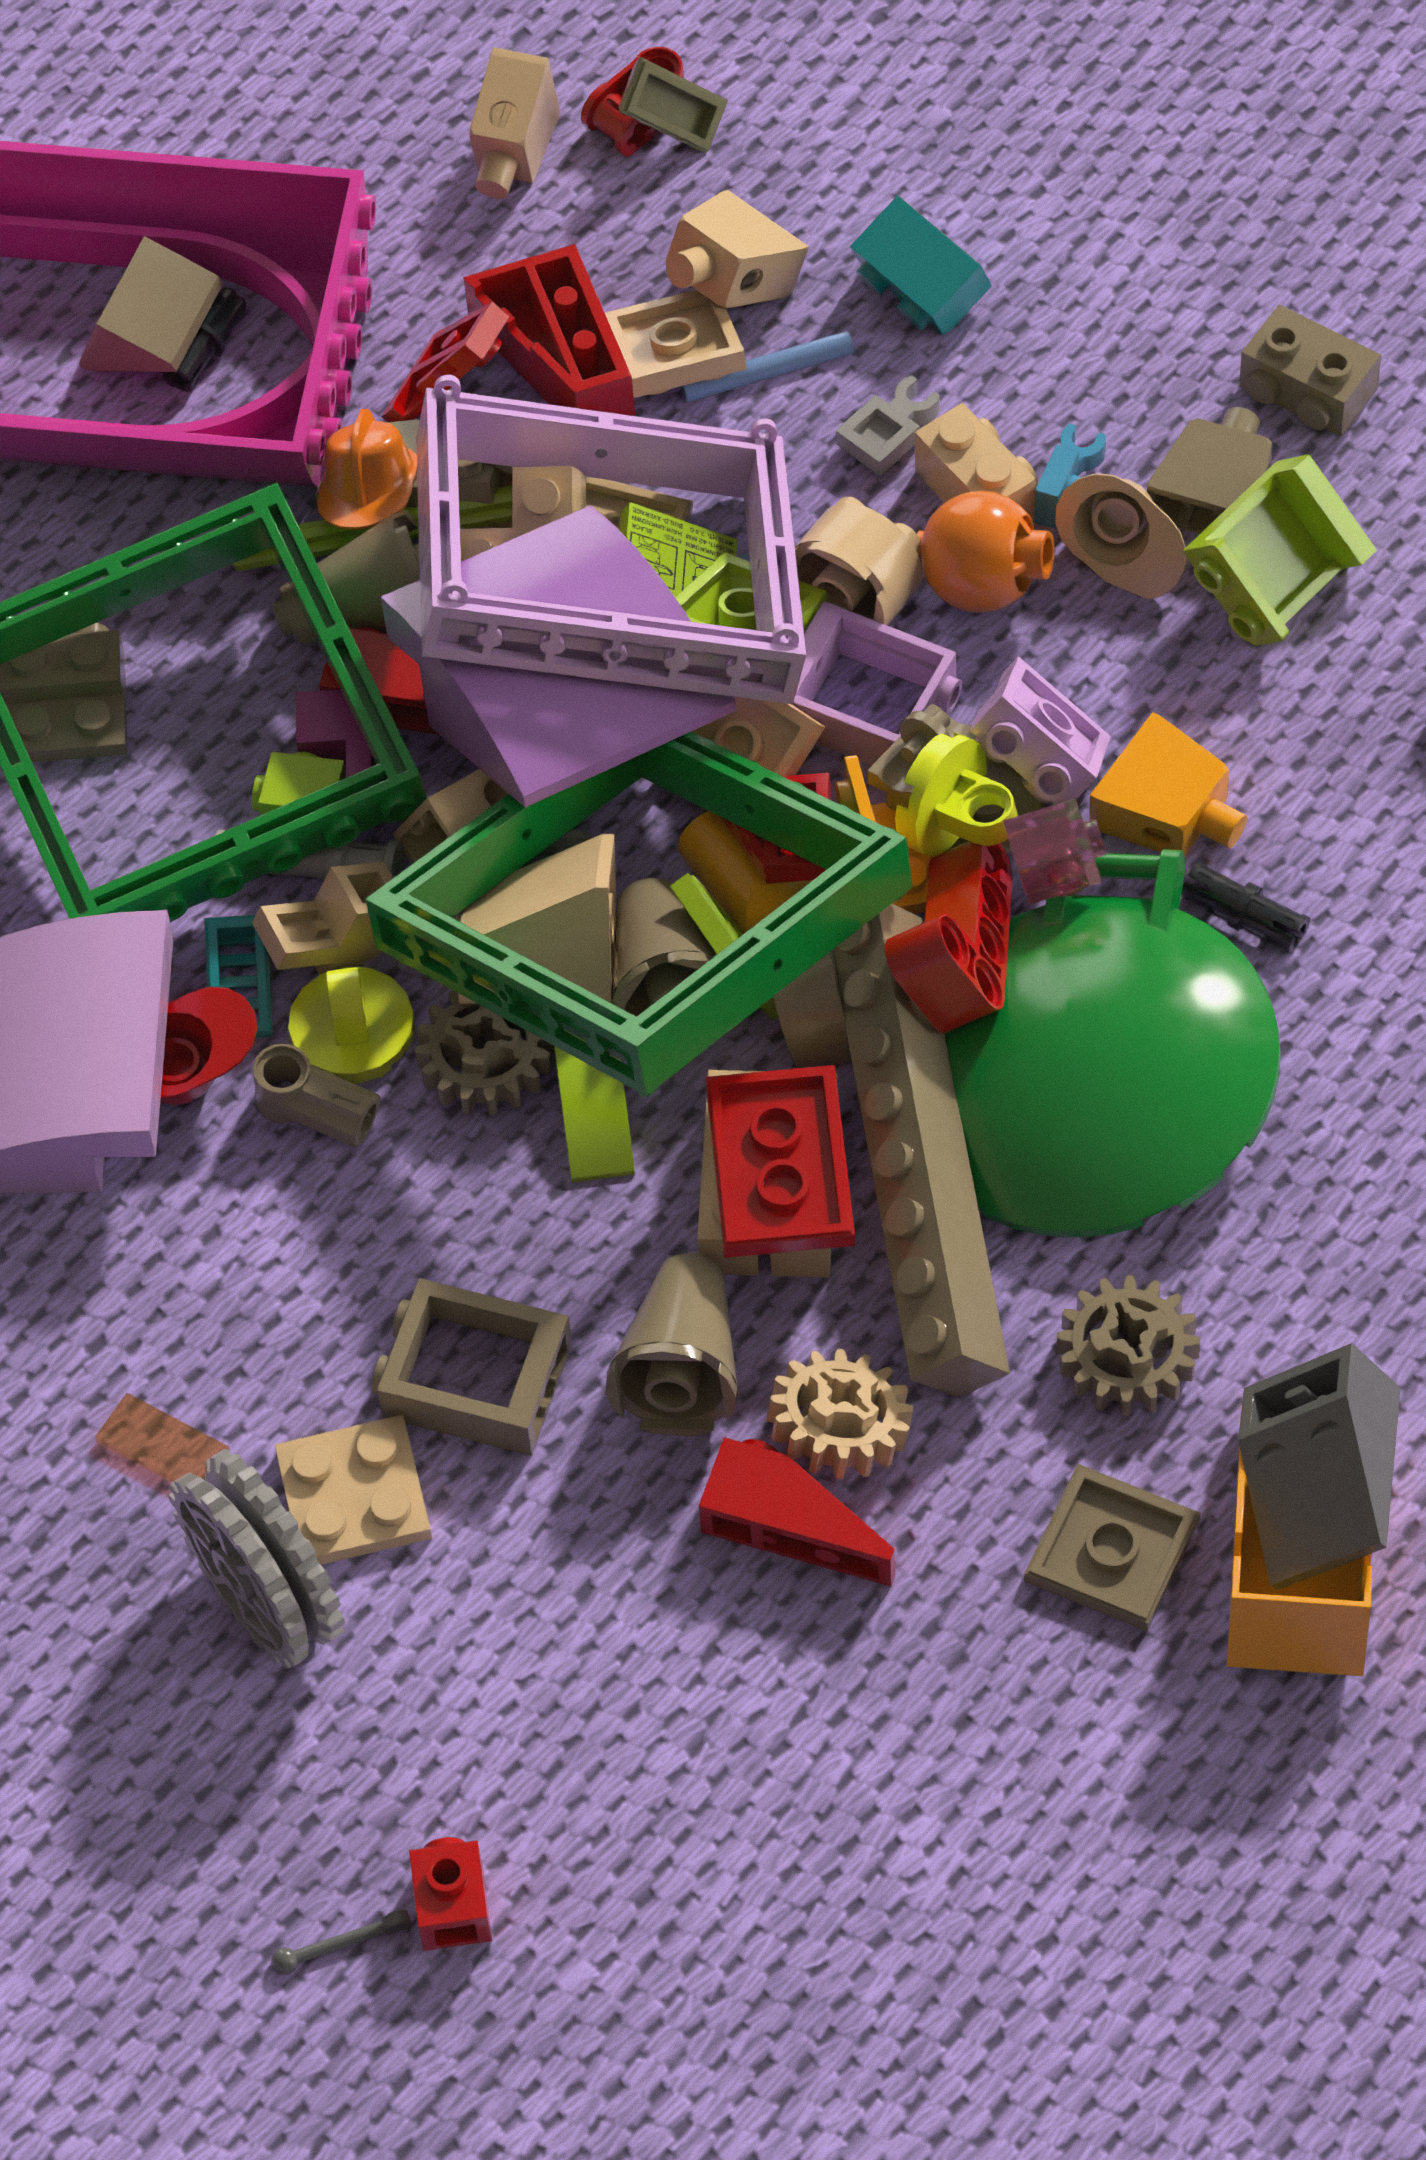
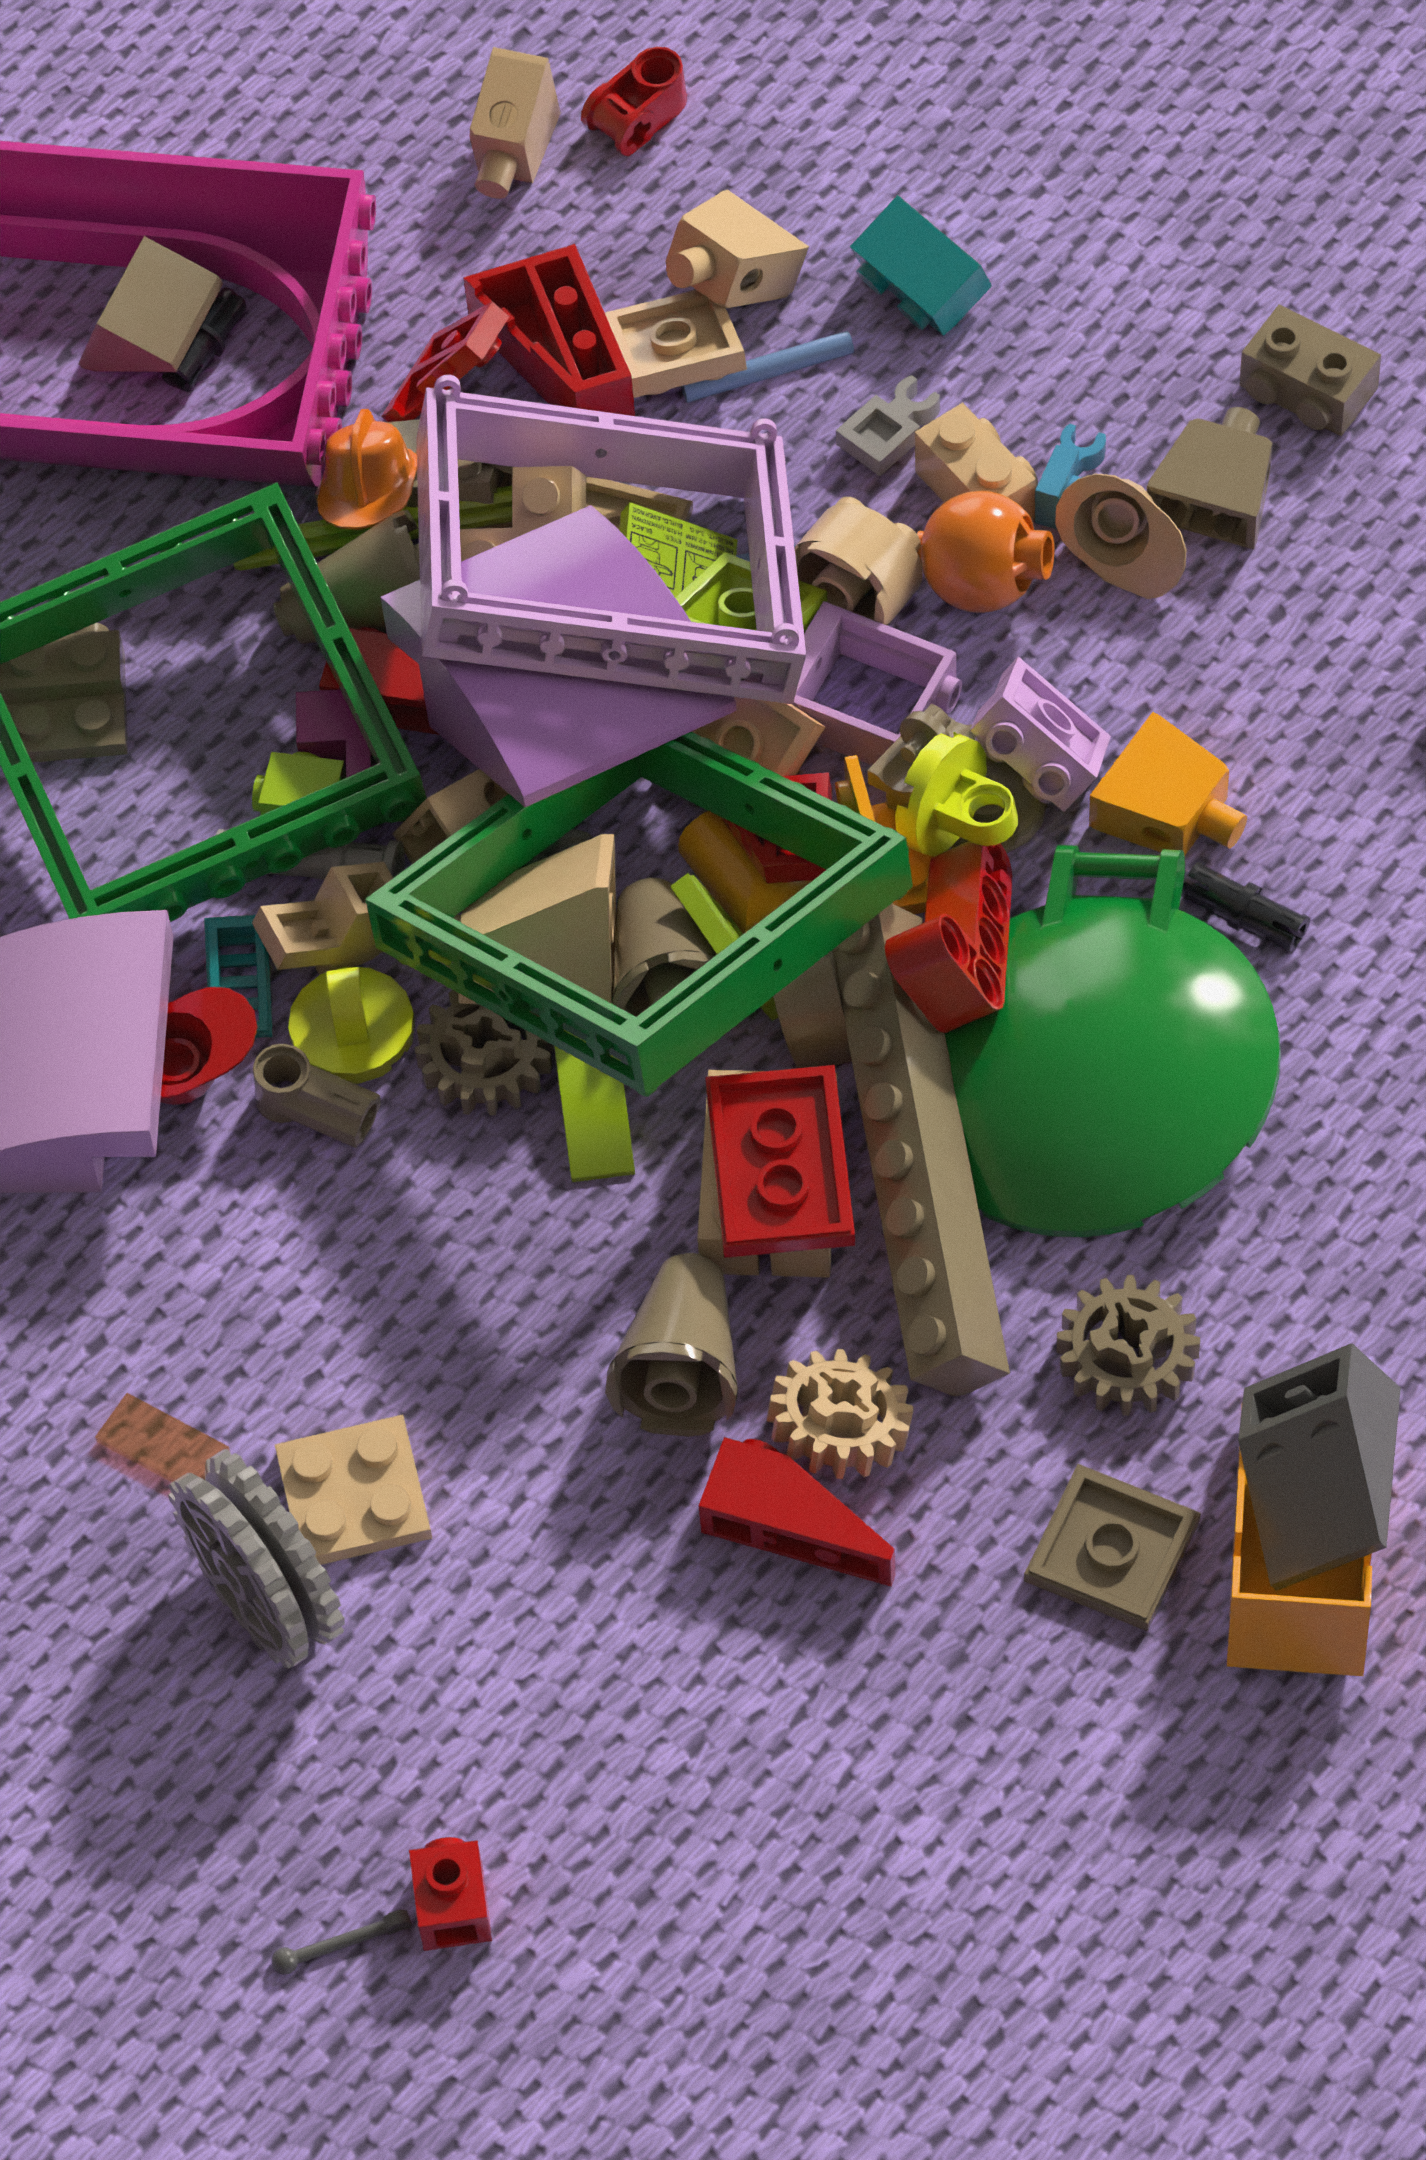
dark tan window [372,1278,572,1456] -> none
olive tile [619,57,728,153] -> none
clear pink brick [1003,798,1107,905] -> none
lime panel [1183,454,1377,646] -> none

